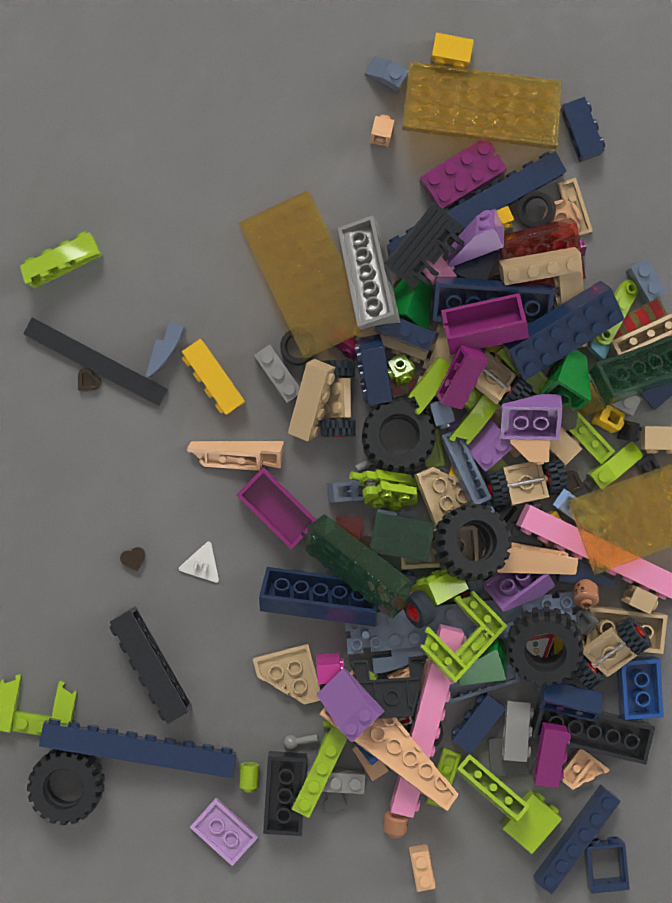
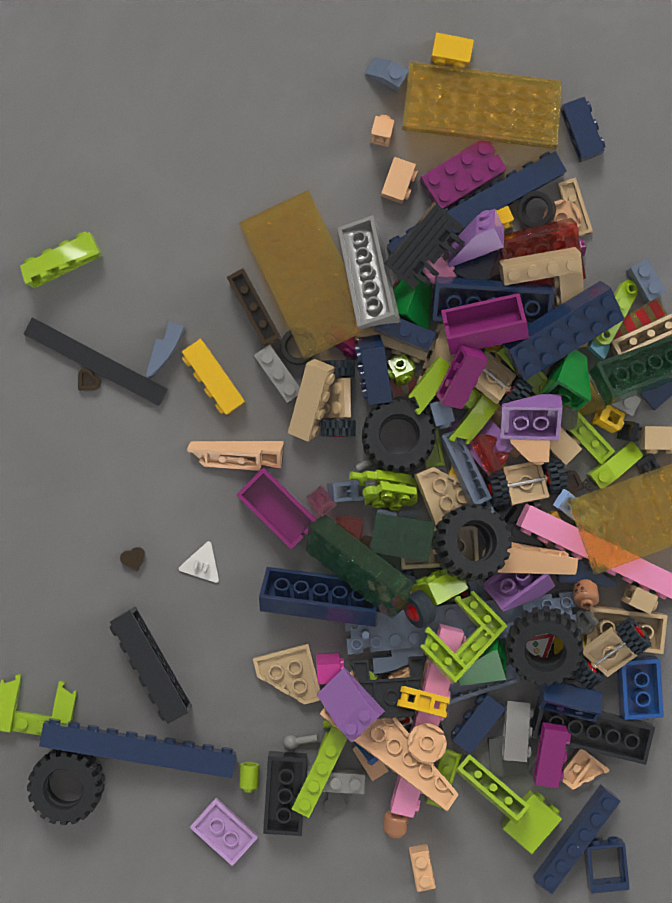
none -> dark brown brick [227,268,281,347]
none -> clear pink plate [307,485,337,517]
none -> light nougat brick [381,157,418,204]
none -> yellow plate [397,686,451,718]
none -> light nougat tile [407,723,447,764]
none -> clear red tile [470,433,510,476]

